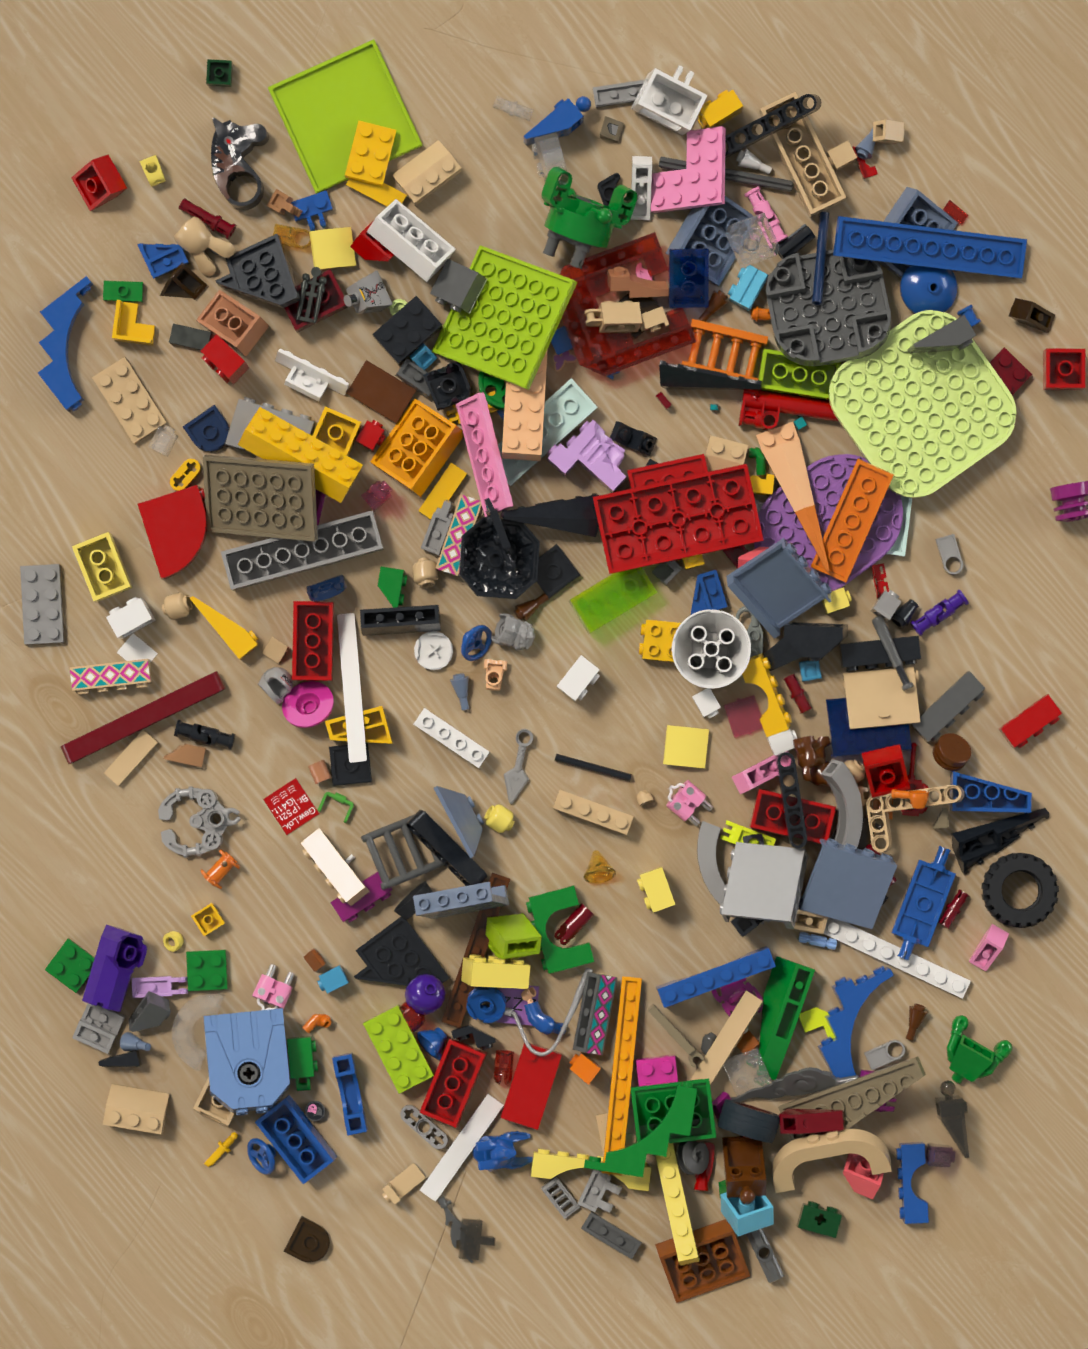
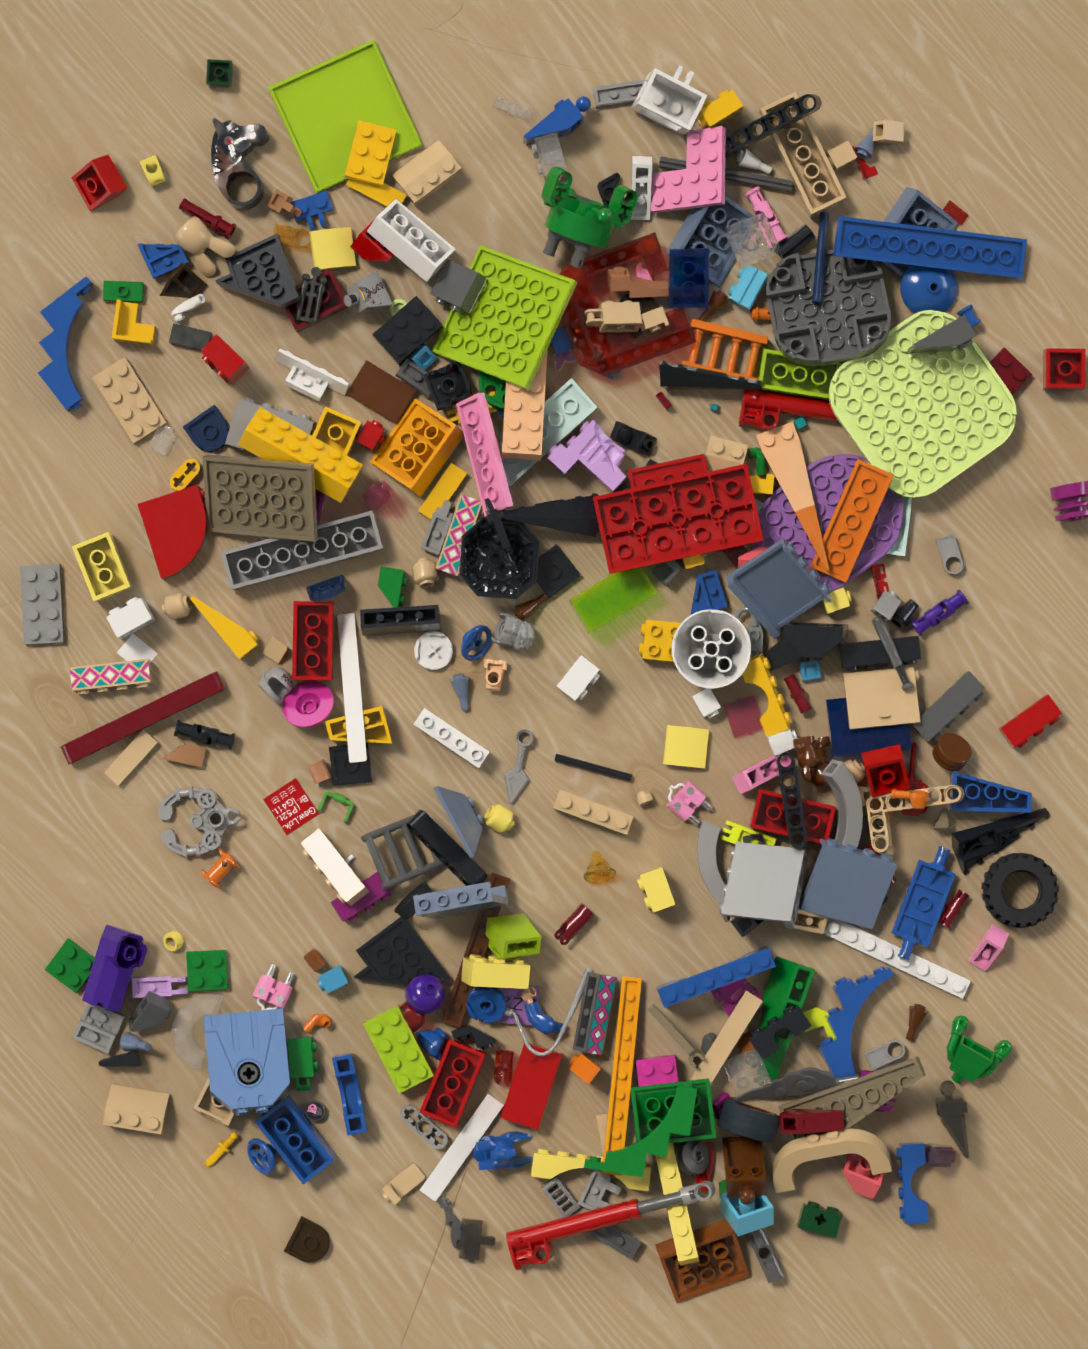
yellow piece [191,902,225,936] -> none
nougat slope [196,290,269,357] -> none
green arch [526,885,594,974] -> none
dark tan slope [600,116,624,142] -> none
light blue axle [798,932,837,950] -> none
dark brown slope [1009,298,1055,333] -> none
none -> white arm [171,294,205,322]
none -> red piece [506,1181,715,1271]
none -> black arch [749,1004,812,1059]

